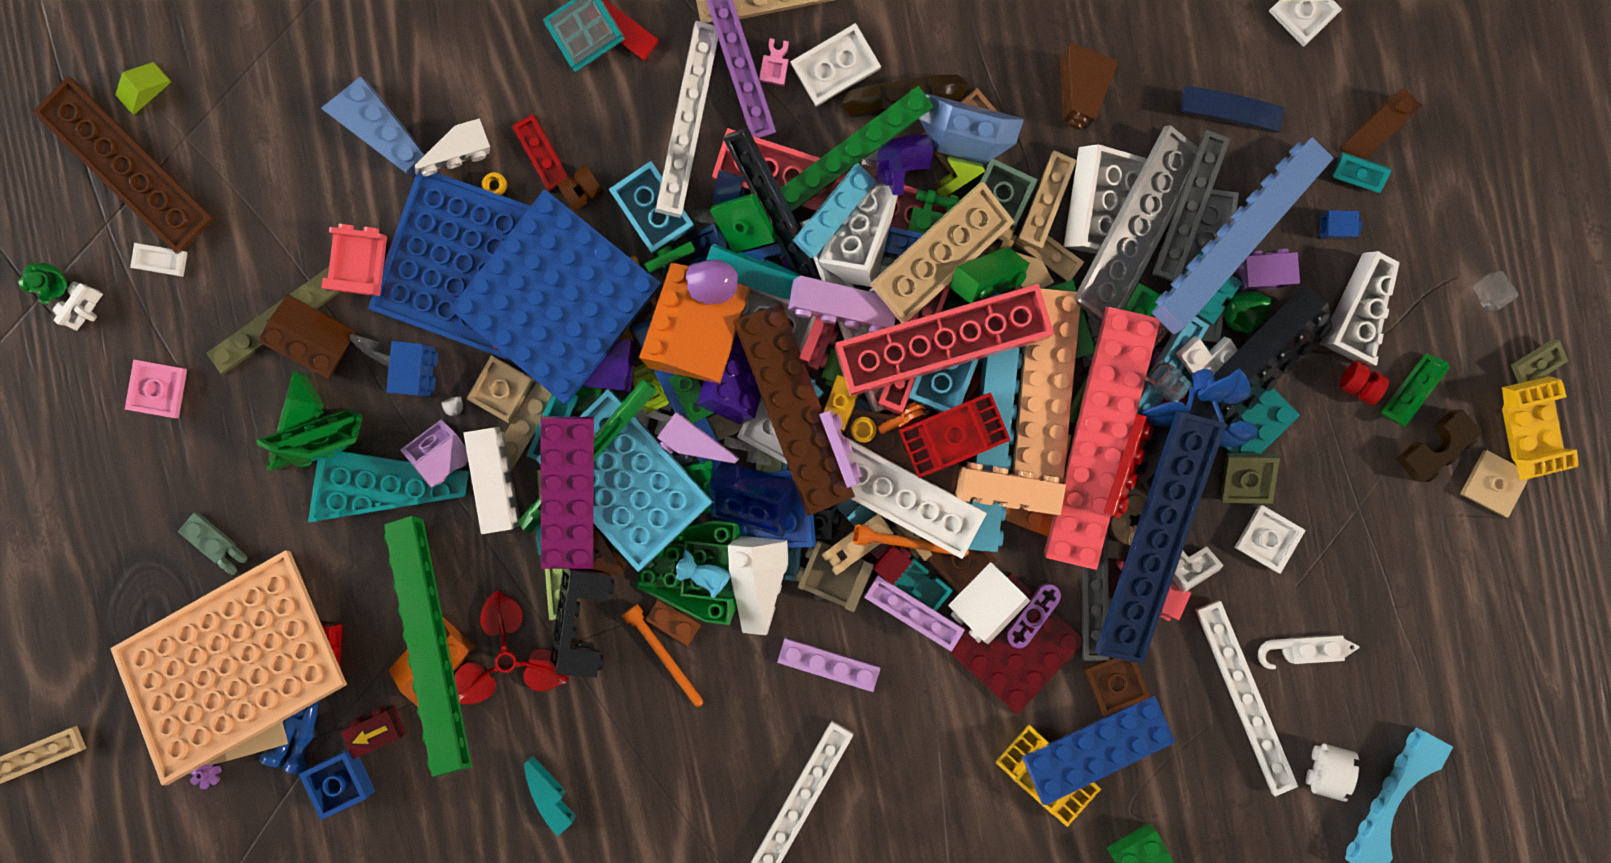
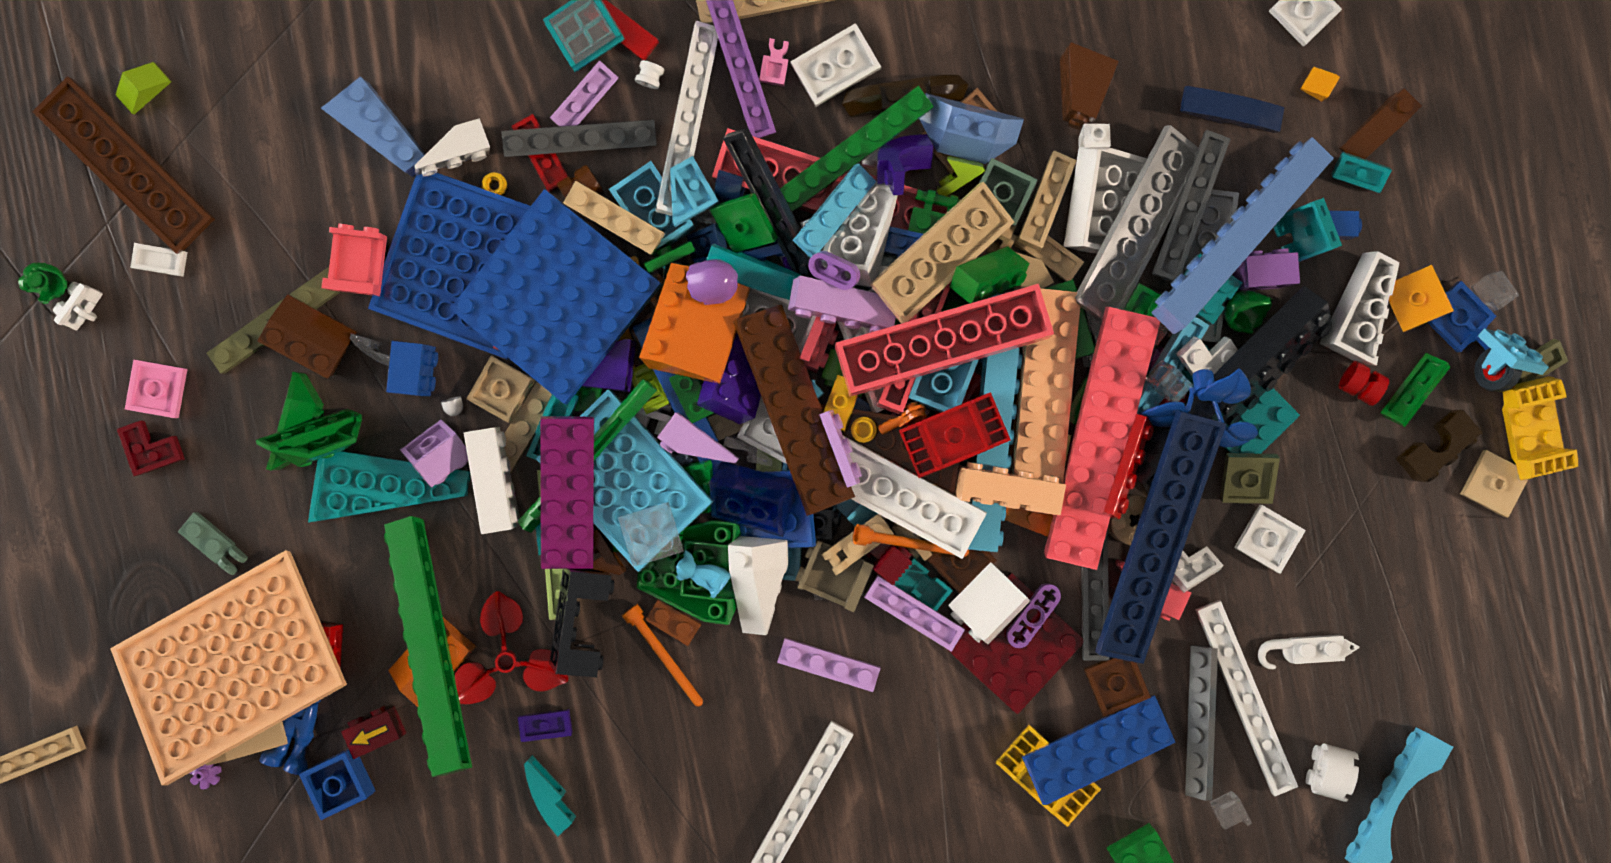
none -> dark red plate [117,421,185,476]
none -> dark grey plate [501,119,657,157]
none -> dark purple plate [518,709,572,742]
none -> lavender plate [550,60,618,126]
none -> tan plate [563,181,665,255]
none -> clear plate [618,502,683,567]
none -> white wheel [635,61,665,89]
none -> medium azure wing [670,156,719,227]
none -> medium lavender plate [808,251,860,290]
none -> white bracket [1078,124,1111,149]
none -> dark grey plate [1185,645,1218,801]
none -> clear panel [1209,791,1252,829]
none -> teal piece [1273,198,1342,262]
none -> light orange slope [1300,67,1340,102]
none -> light orange plate [1388,265,1454,332]
none -> blue plate [1427,281,1497,352]
none -> medium azure plate [1474,328,1549,392]

